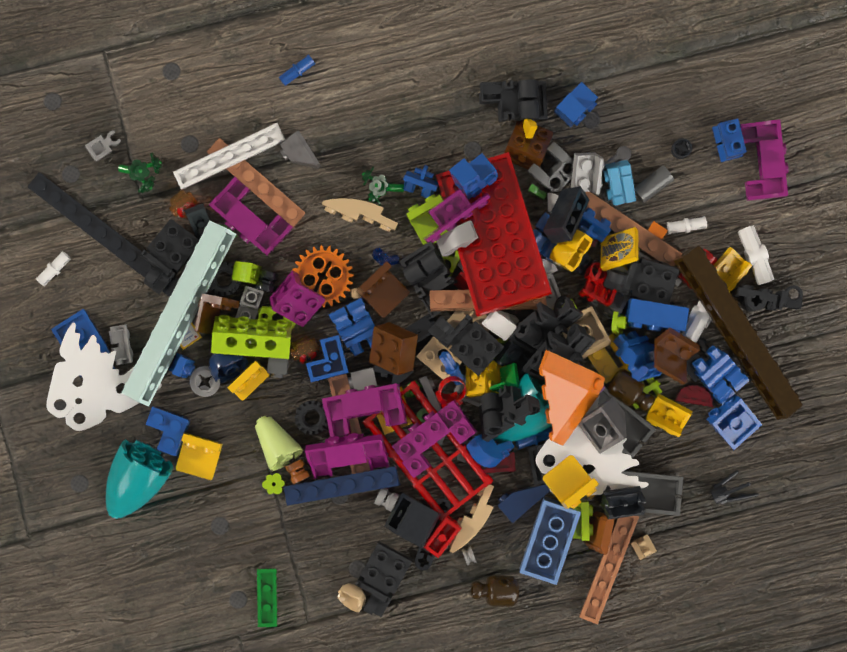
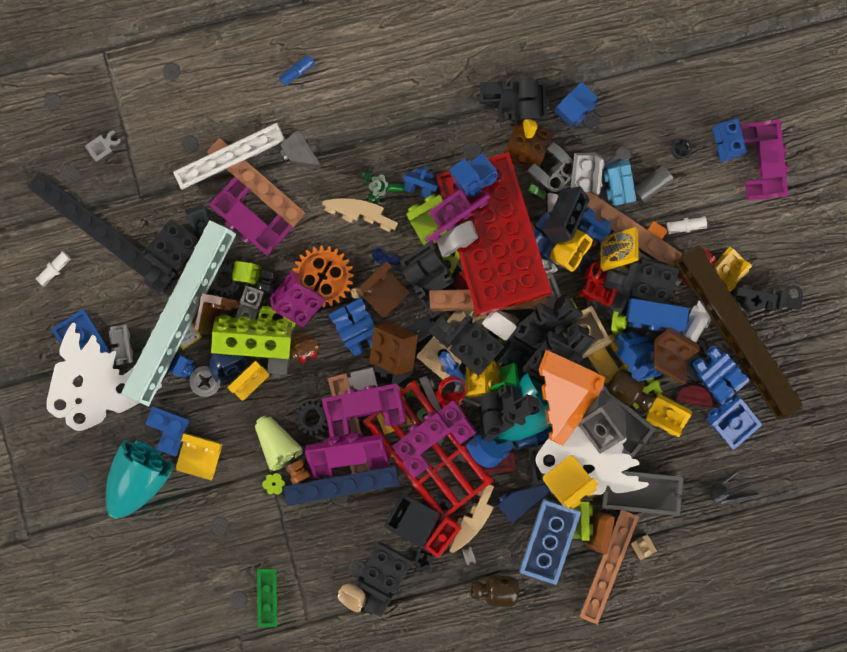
dark green plant [118,152,162,193] -> none
clear orange head [169,190,198,219] -> none
blue brick [306,335,349,382] -> none
light grey wheel [374,488,399,512] -> none
black hinge [601,486,646,520] -> none
white piece [738,225,774,285] -> none

